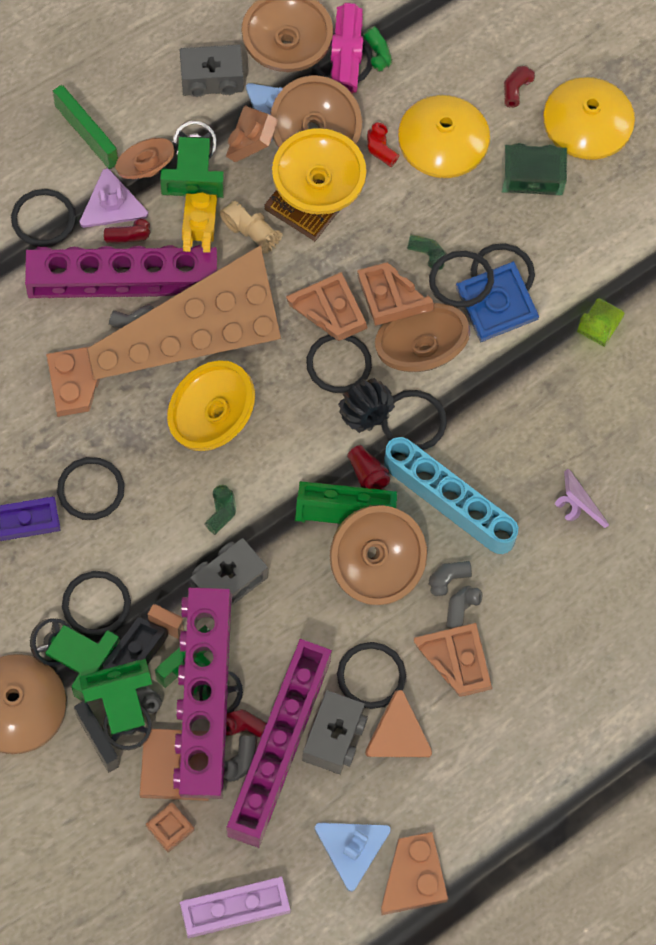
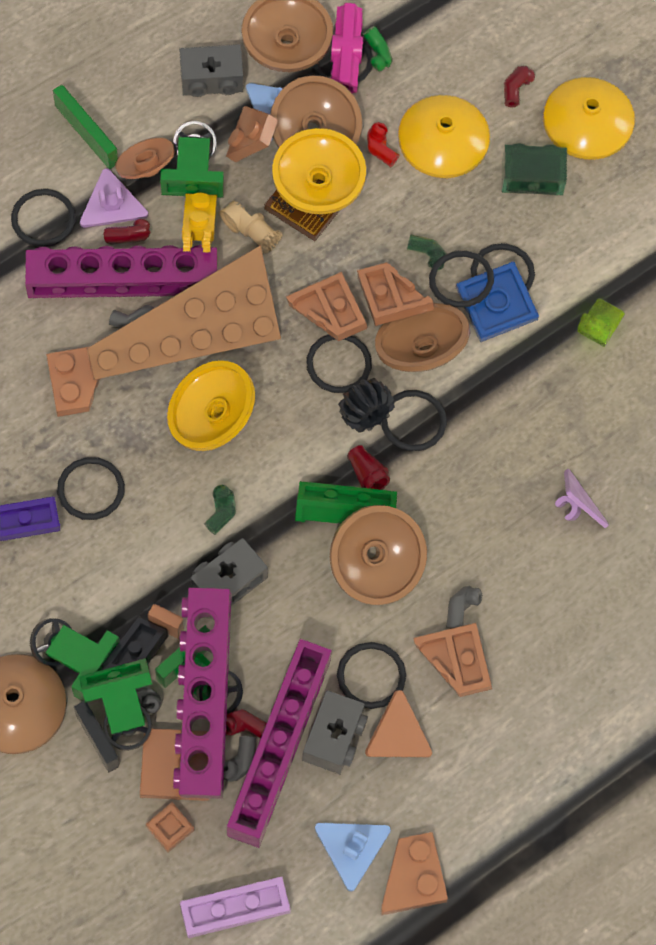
black piece [62,571,131,637] -> none
medium azure beam [384,437,519,554] -> none
dark grey arm [428,561,472,596] -> none

